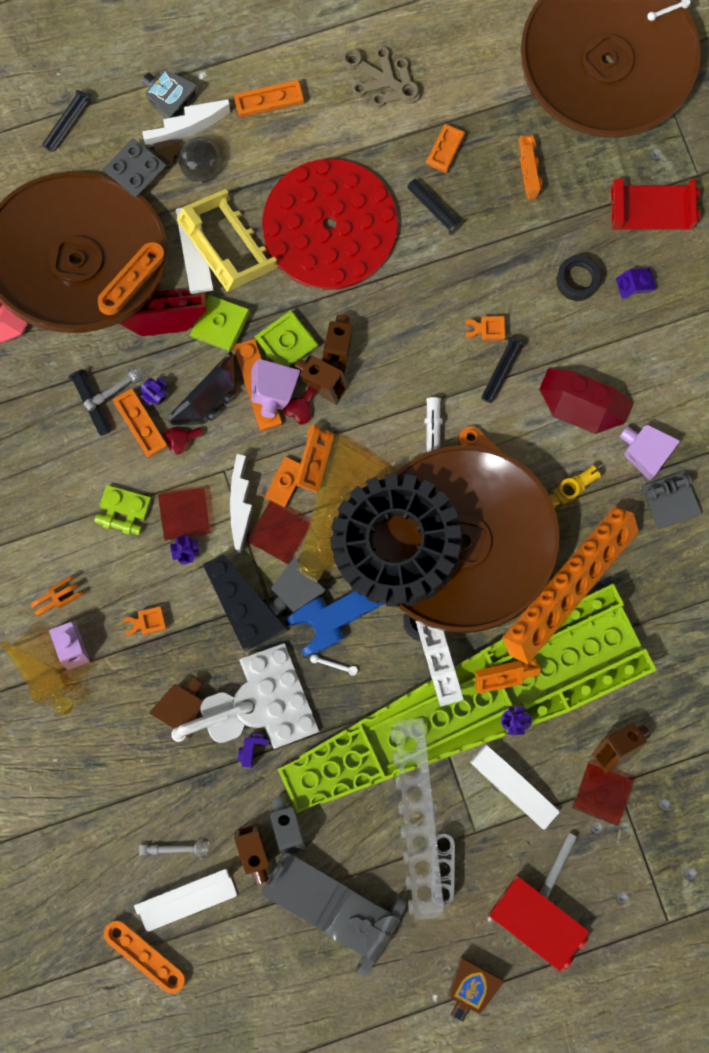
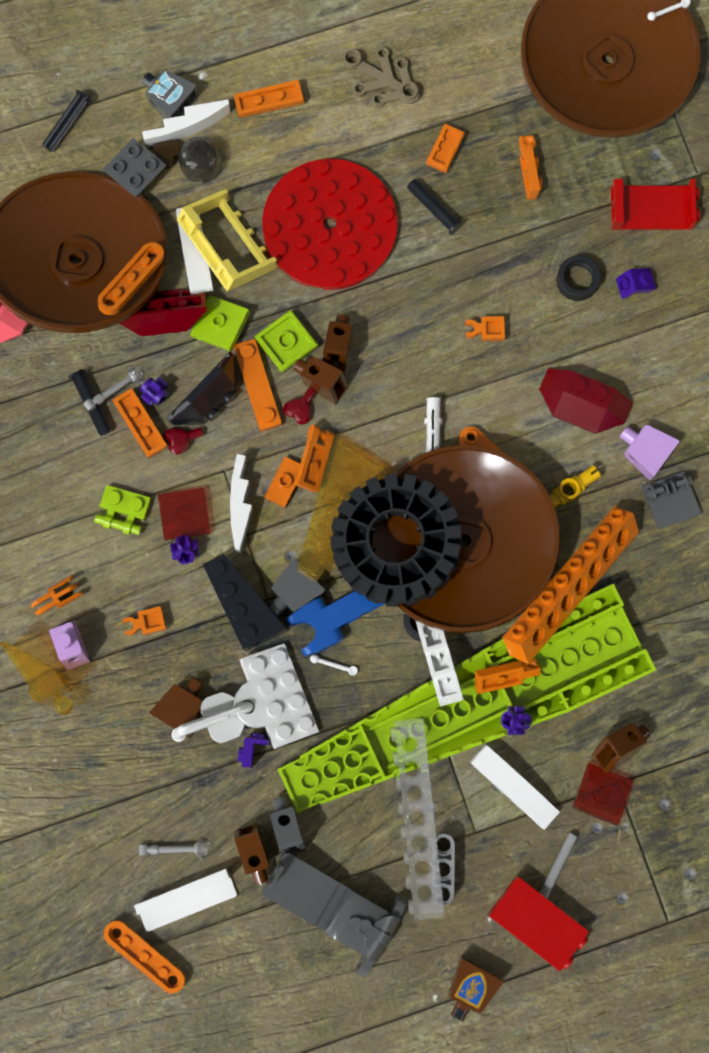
clear red plate [247,501,311,565] -> none
lavender torso [251,359,300,418] -> none
black axle [481,337,524,403] -> none

